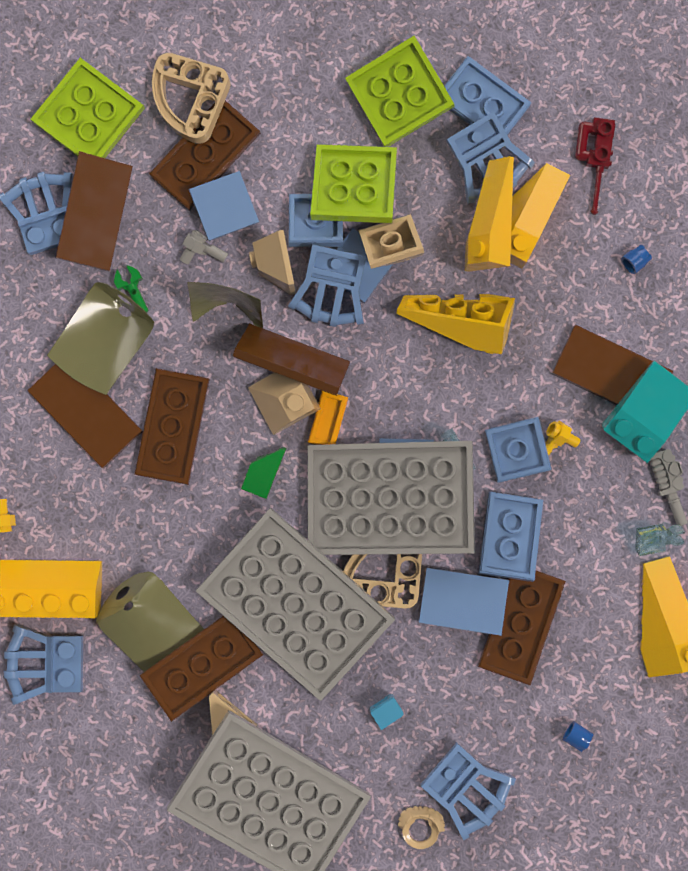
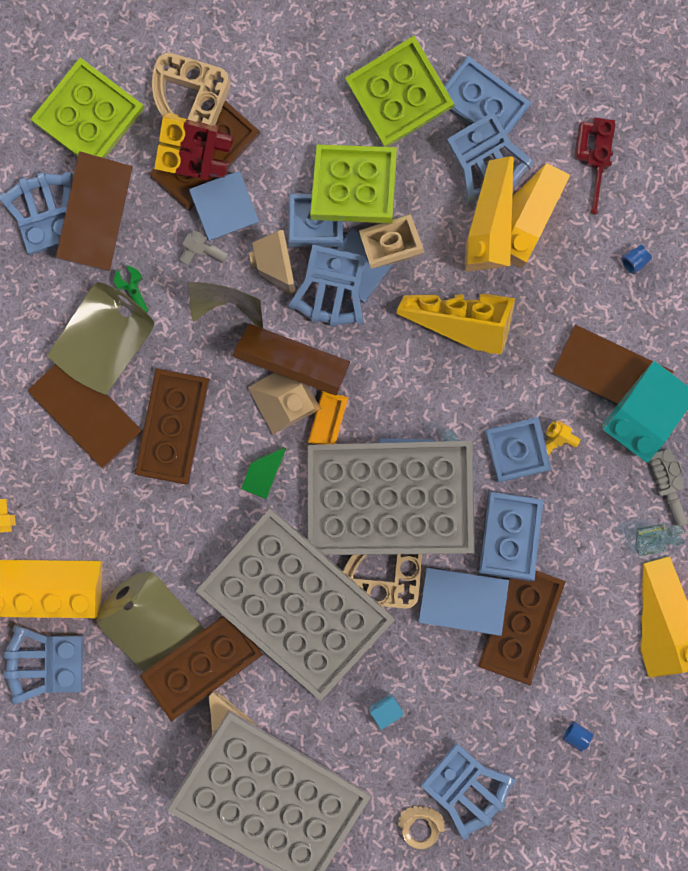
none -> dark red hips [154,112,233,180]

